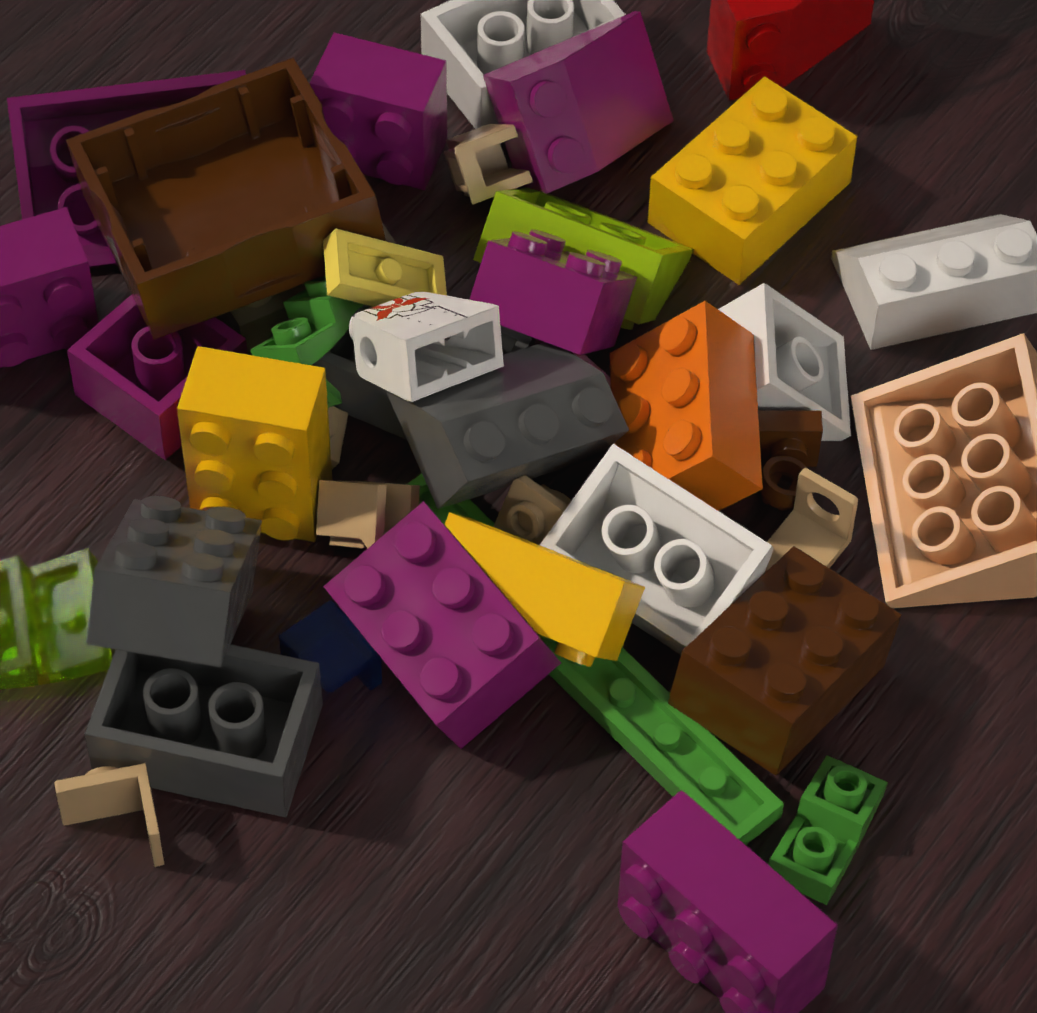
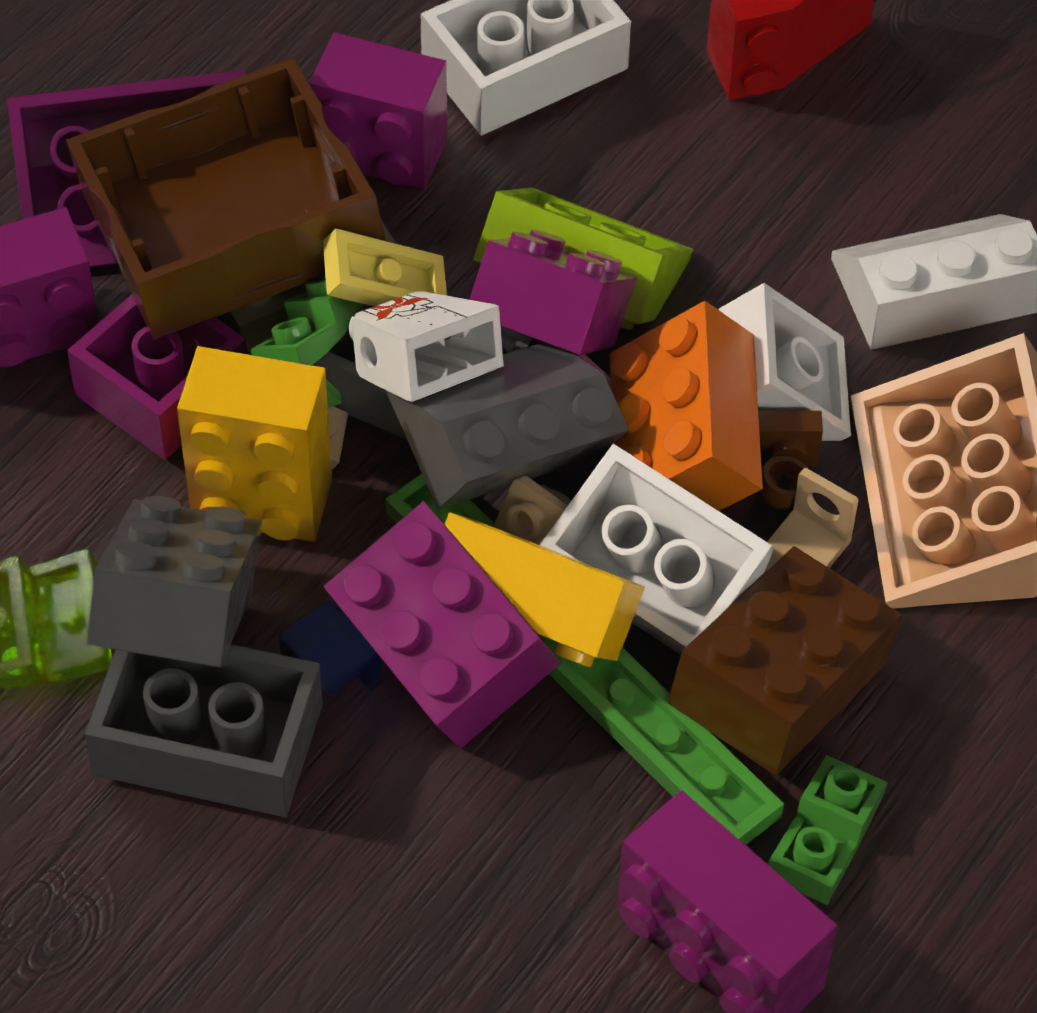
tan bracket [54,763,165,867] -> none
tan window [316,480,420,549] -> none
tan window [444,123,533,205] -> none
magenta slope [483,11,674,194] -> none
yellow brick [648,77,857,285] -> none

